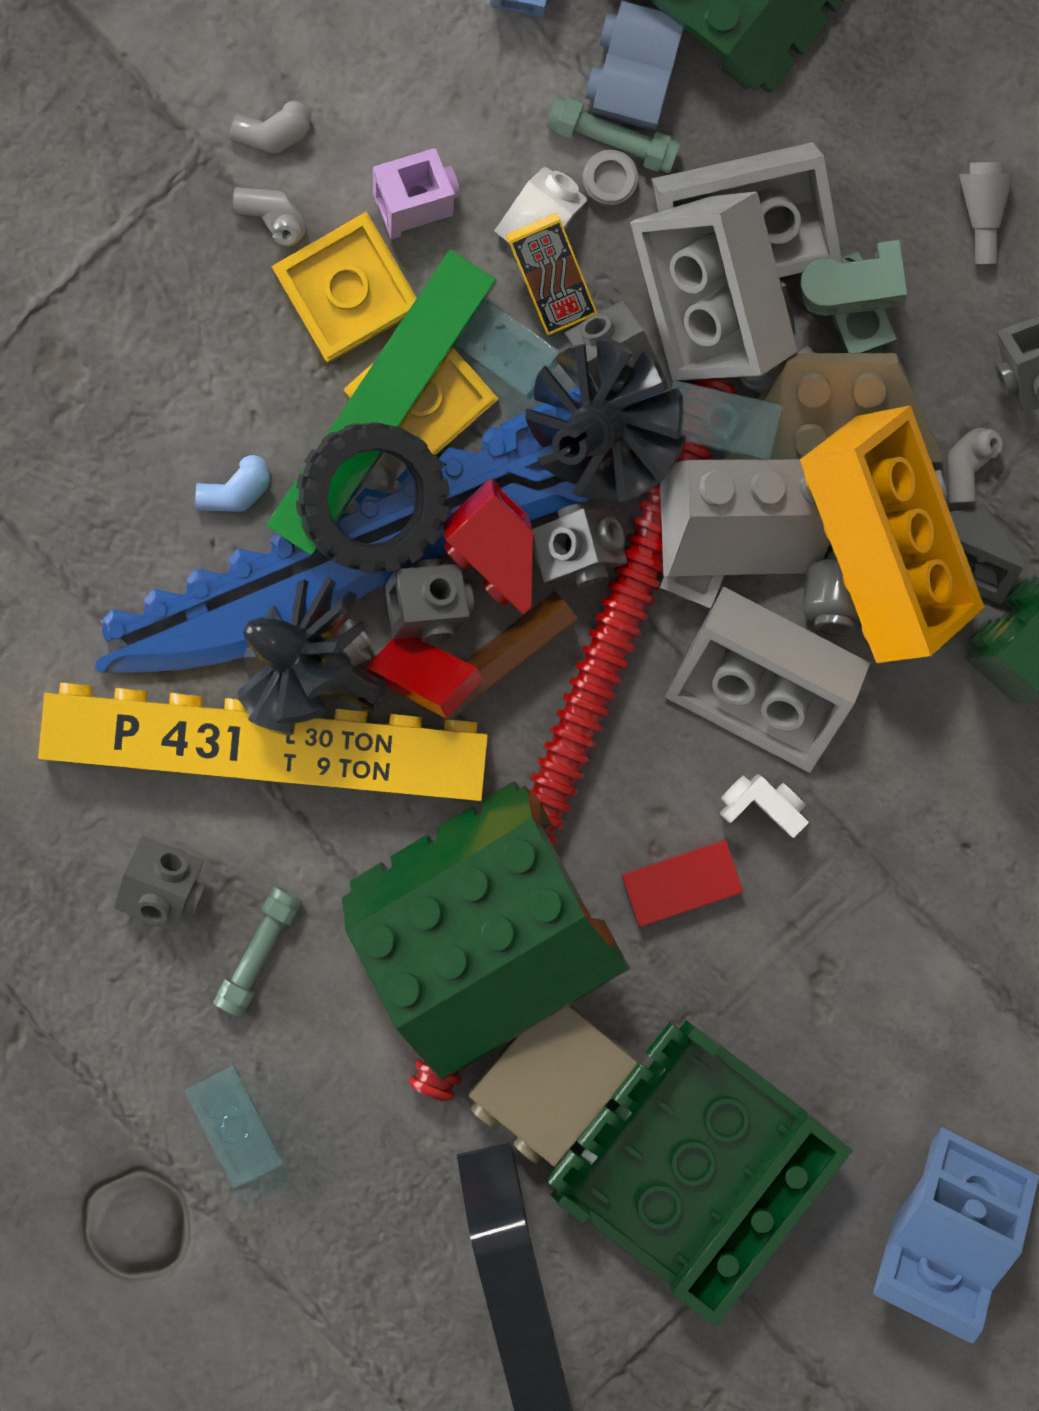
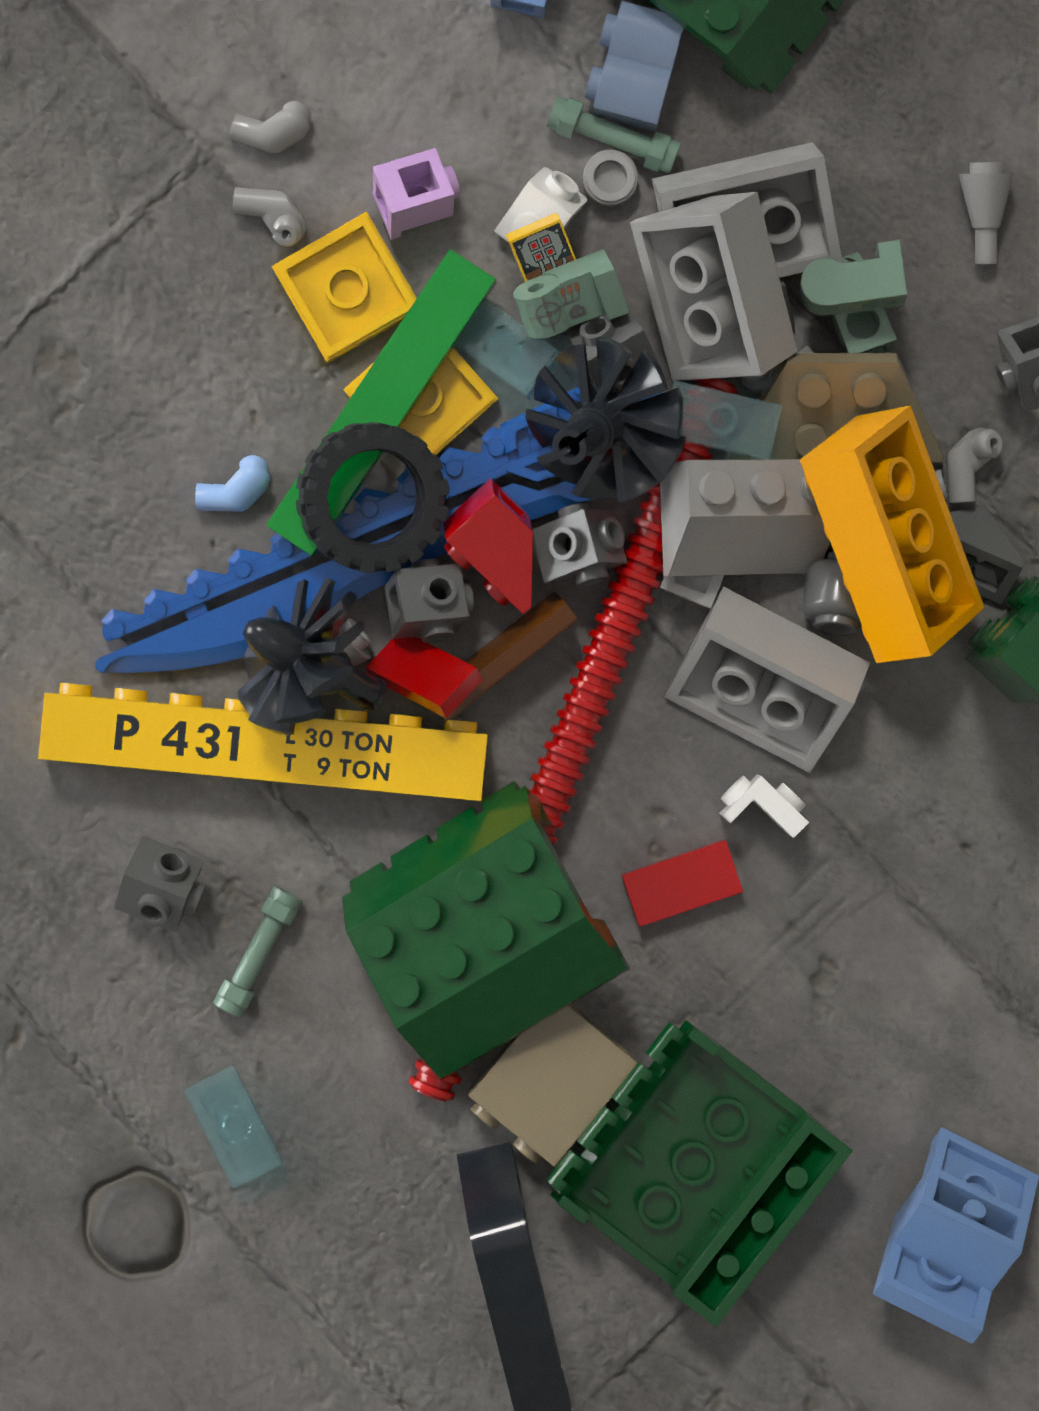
none -> sand green leg [513,249,630,339]

